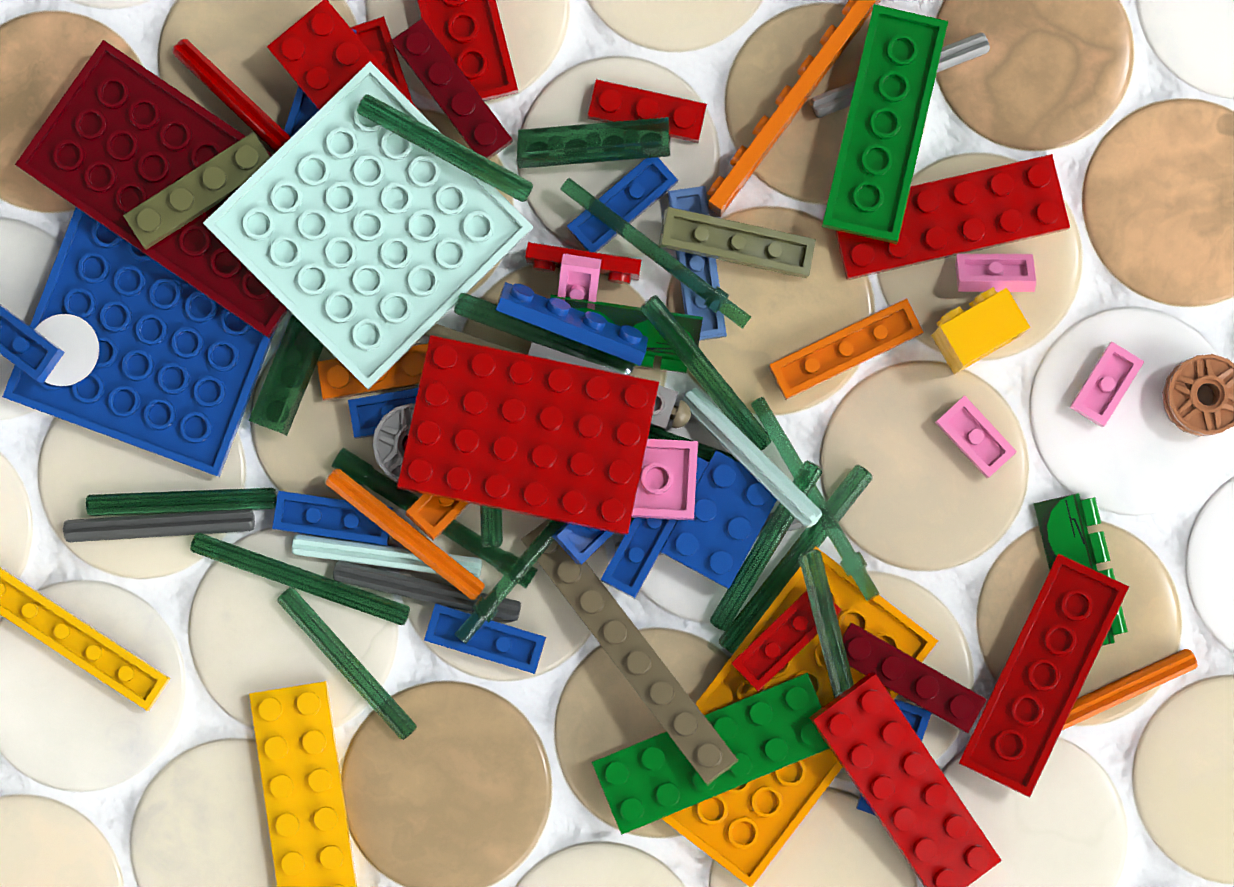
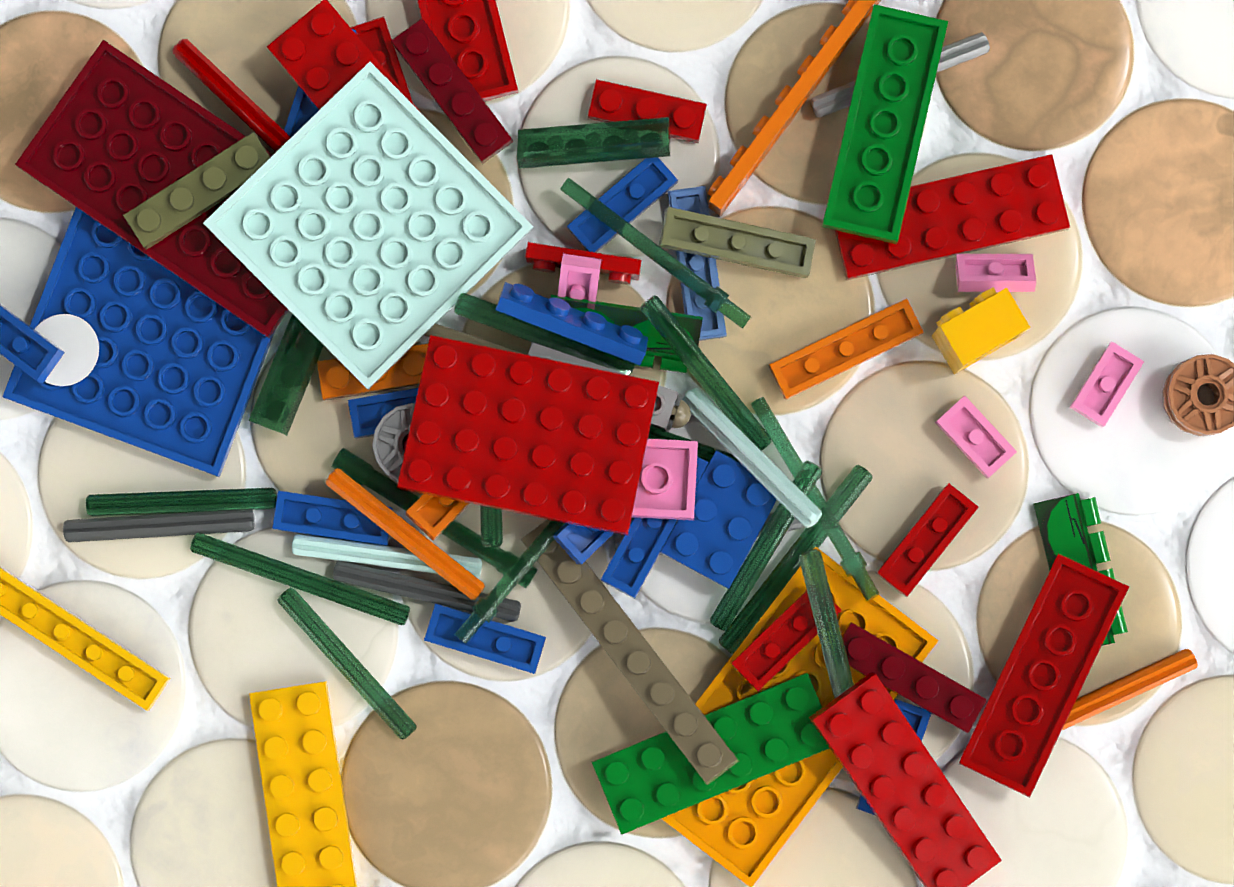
clear green axle [357,94,533,202] -> none
none -> red plate [876,483,979,597]

